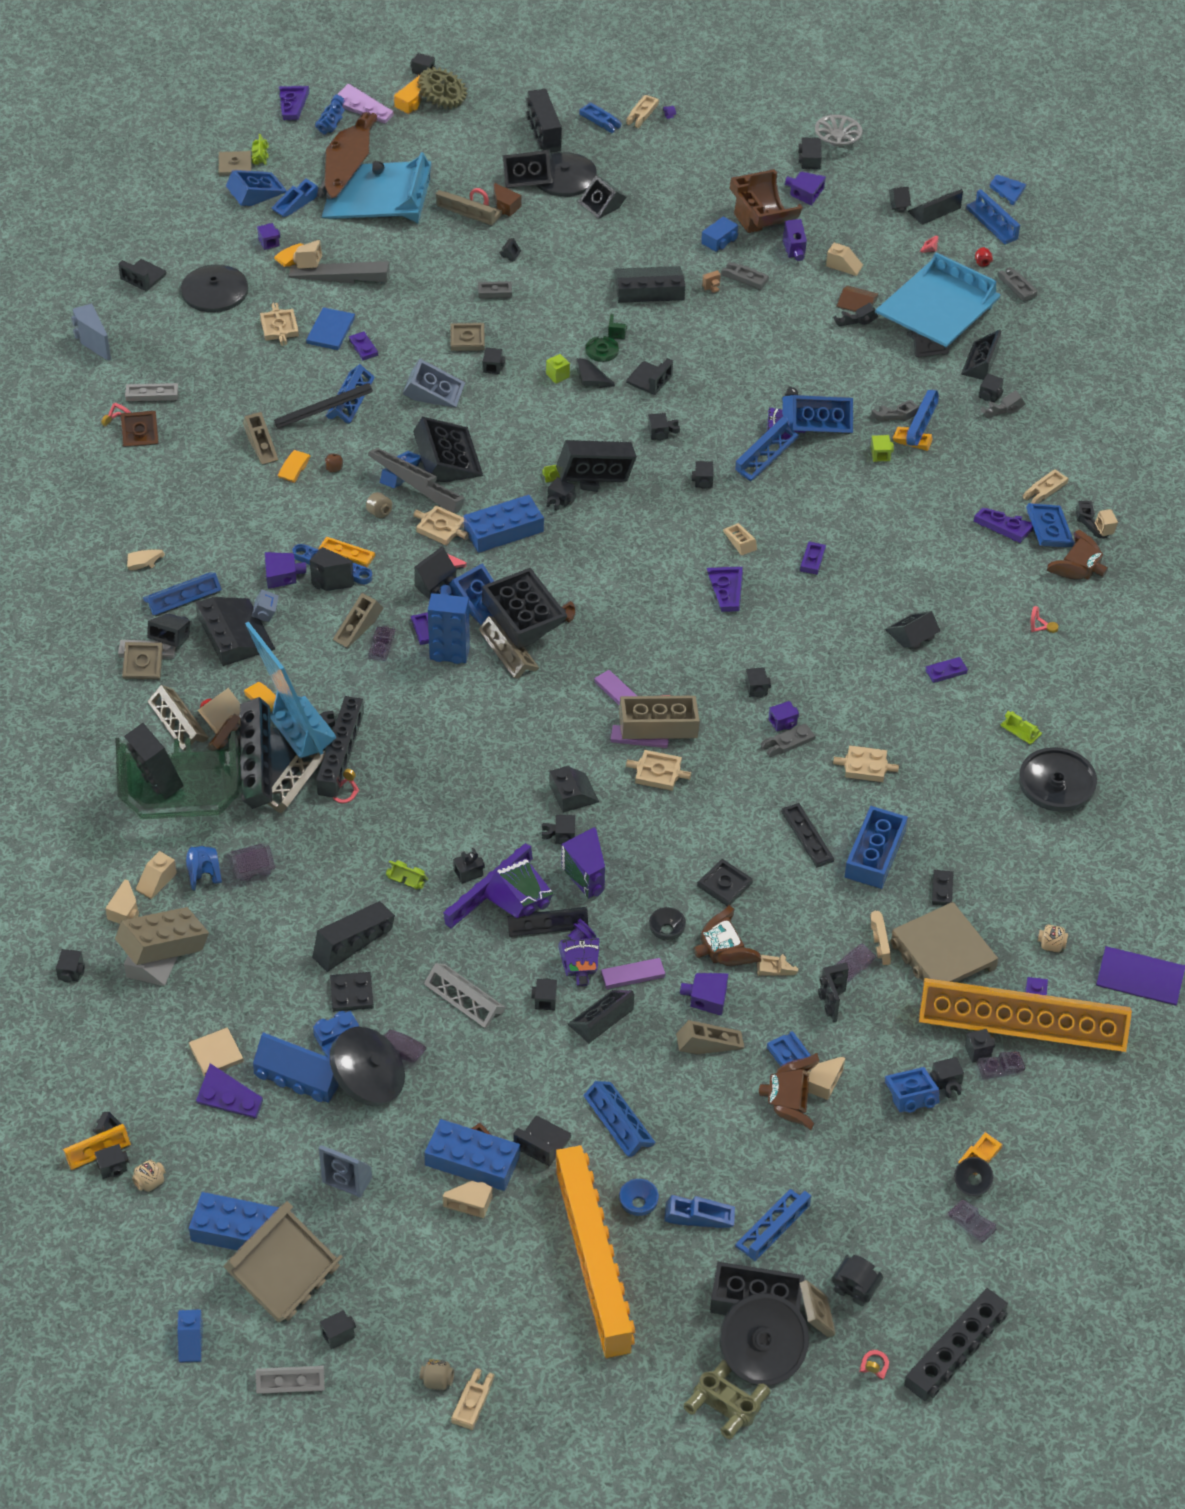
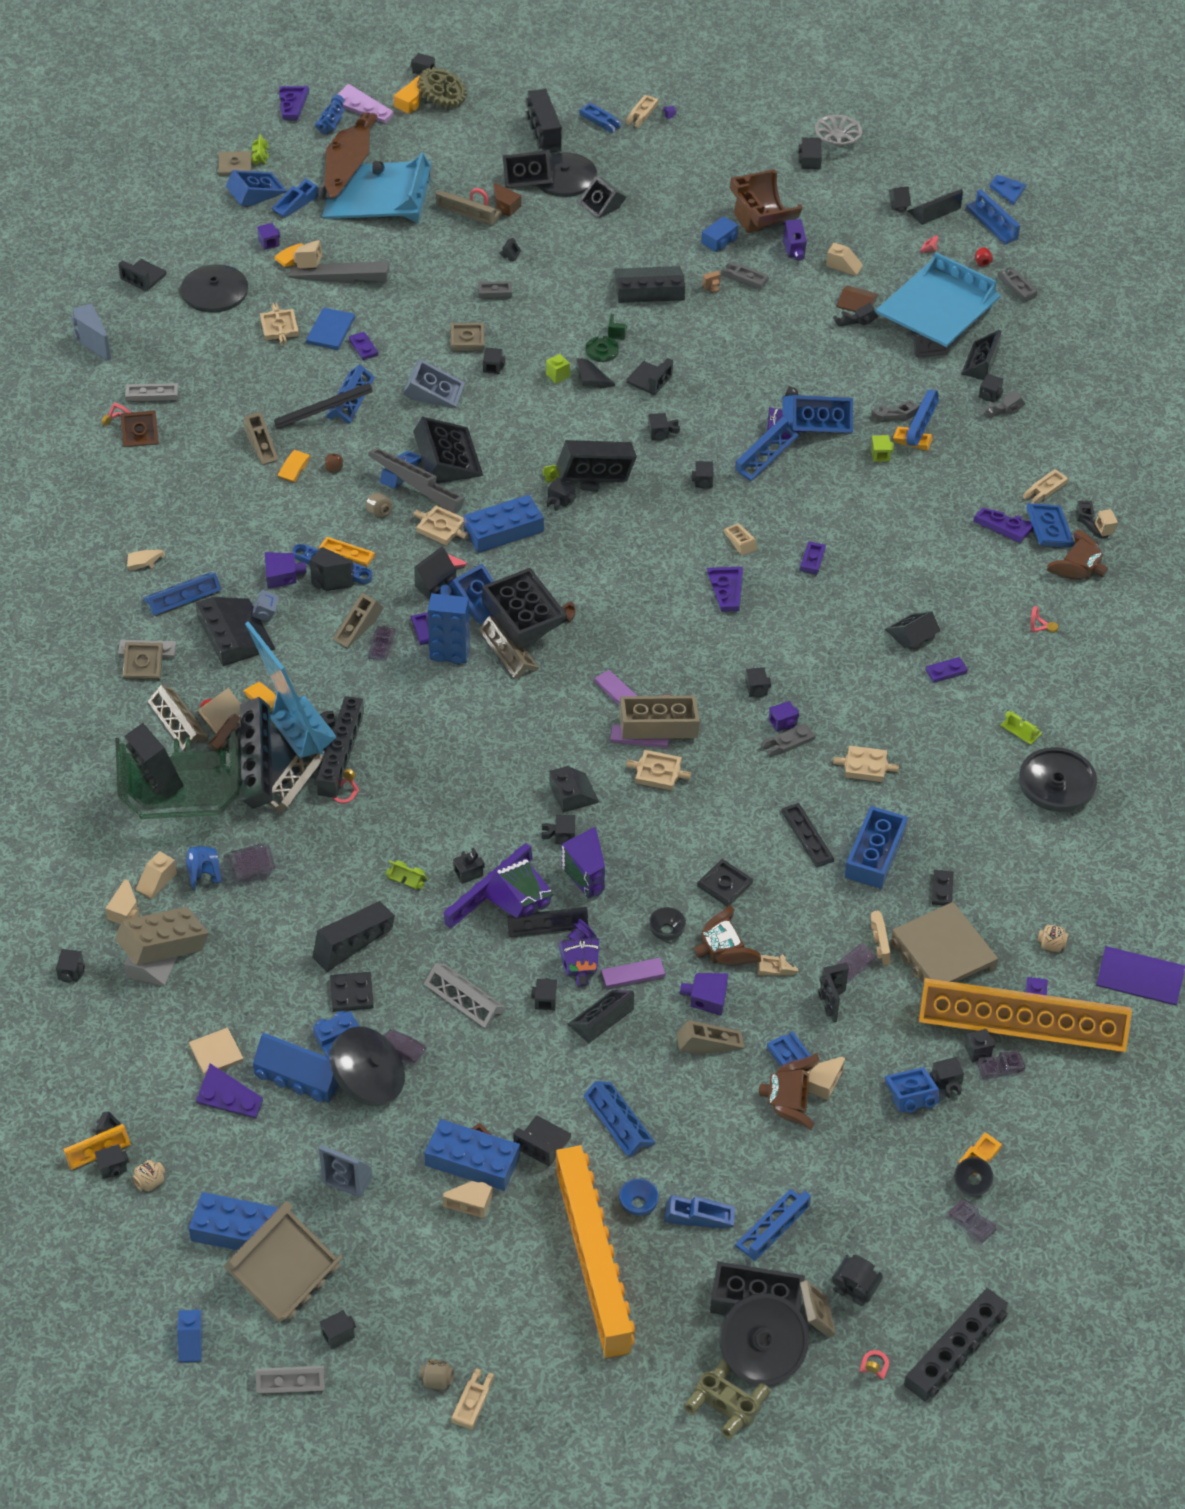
black torso [147,614,190,647] -> none
dark purple torso [785,172,826,205] -> none

